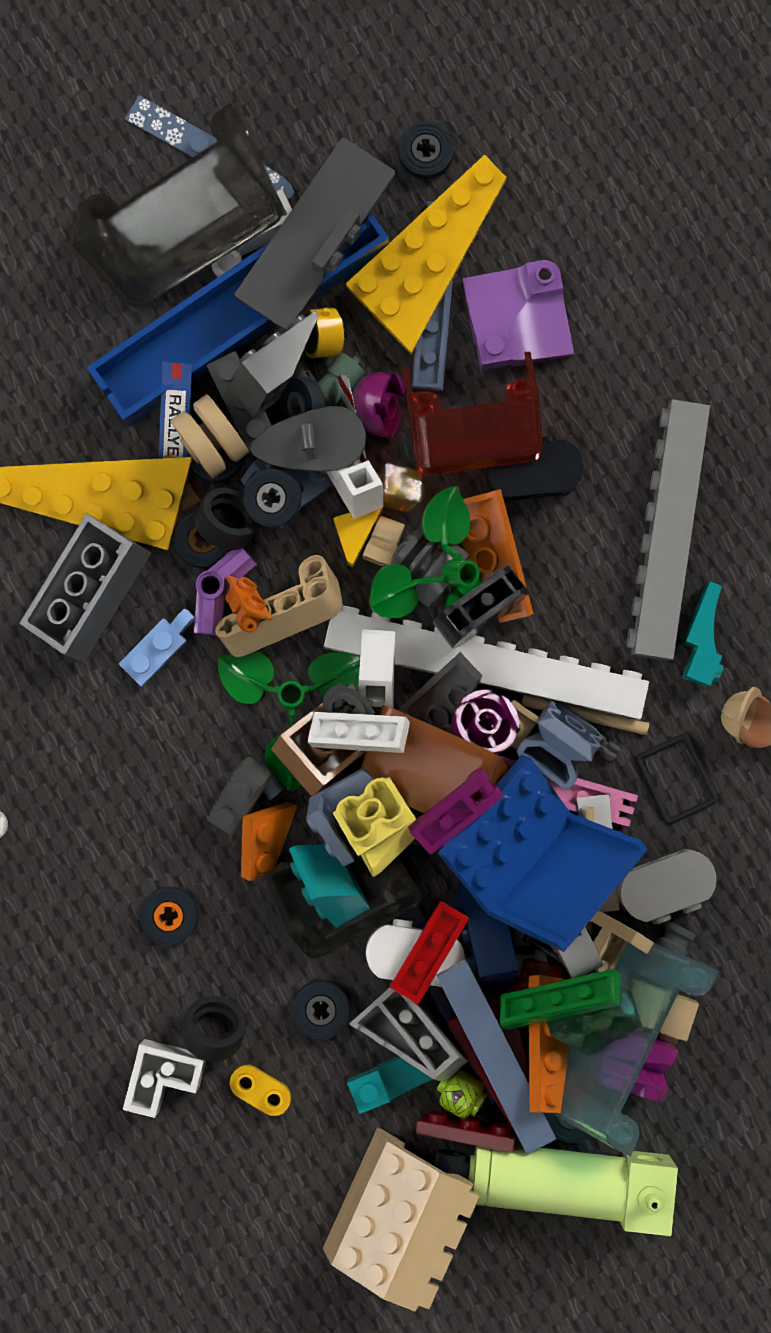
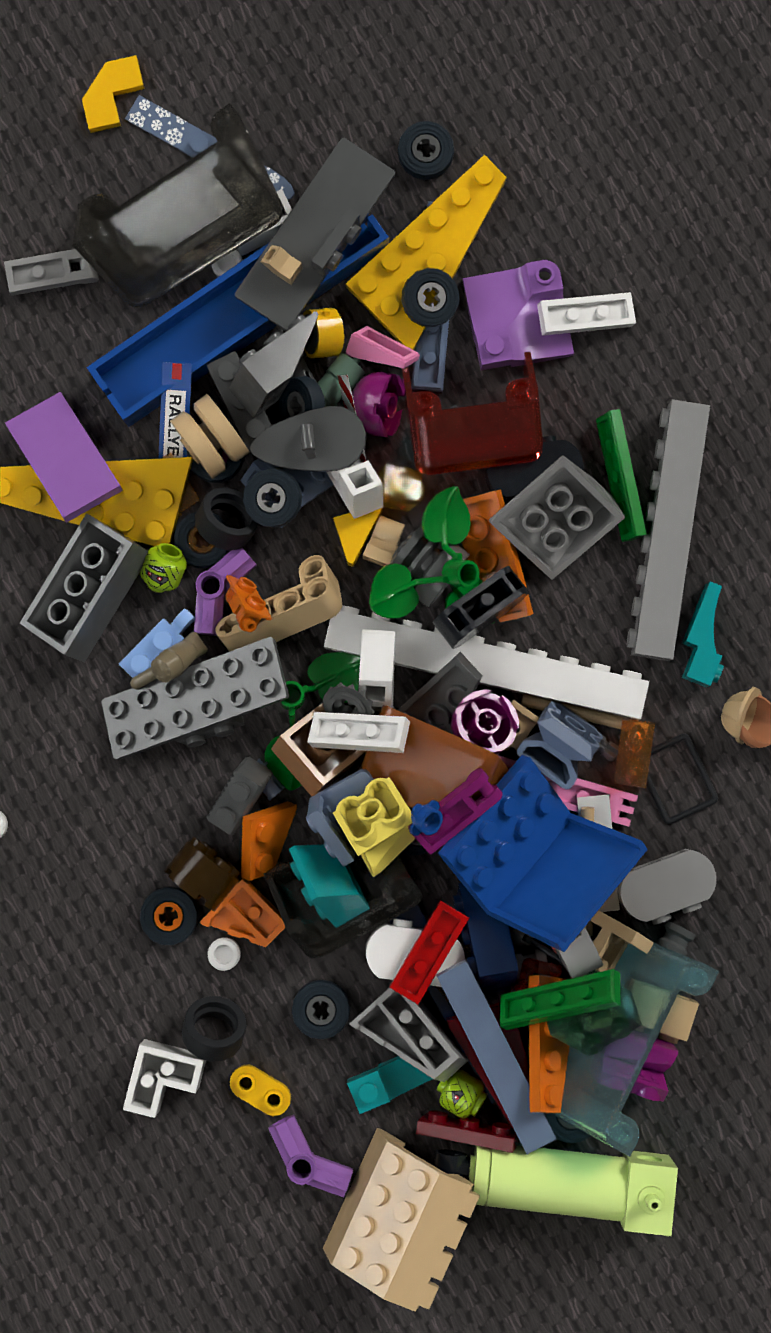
none -> light grey plate [4,247,99,296]
none -> medium lavender tile [5,392,123,523]
none -> yellow tile [82,55,145,133]
none -> bracket [101,637,289,760]
none -> dark tan piece [130,632,207,689]
none -> lime head [140,543,187,593]
none -> dark brown brick [164,837,241,911]
none -> orange wing [200,878,290,947]
none -> white tile [208,937,241,971]
none -> tan piece [260,245,303,285]
none -> medium lavender piece [268,1114,353,1198]
none -> bright pink slope [345,326,420,368]
none -> black bush [401,268,459,327]
none -> blue plate [409,800,443,836]
none -> light grey slope [489,455,625,580]
none -> white plate [537,292,636,336]
none -> green tile [596,409,647,542]
none -> clear orange tile [614,718,655,788]

